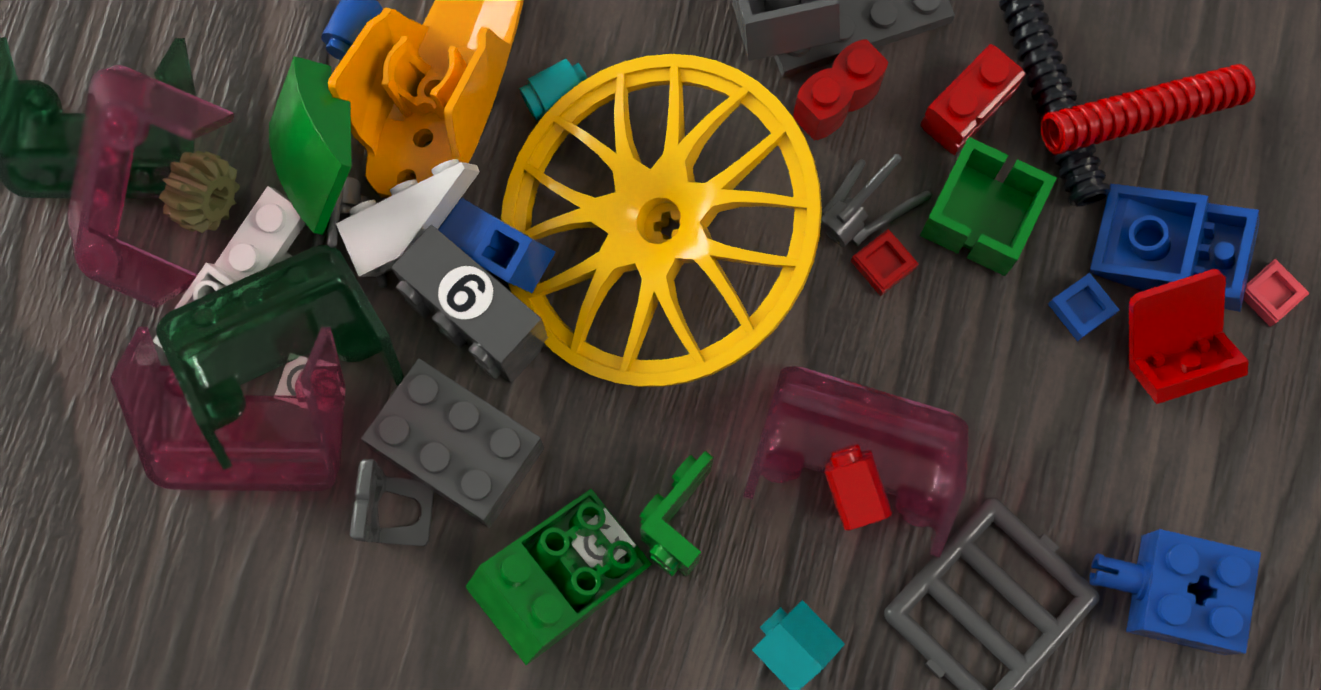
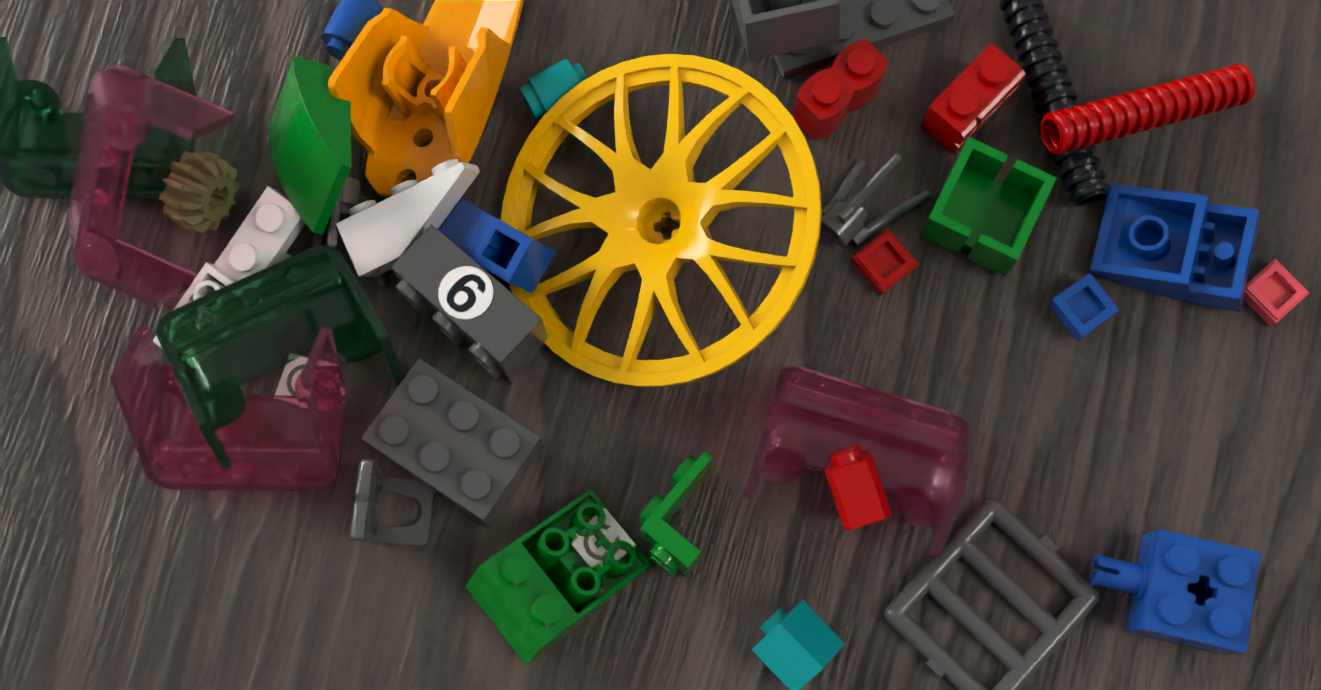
red bracket [1129,269,1249,404] -> none

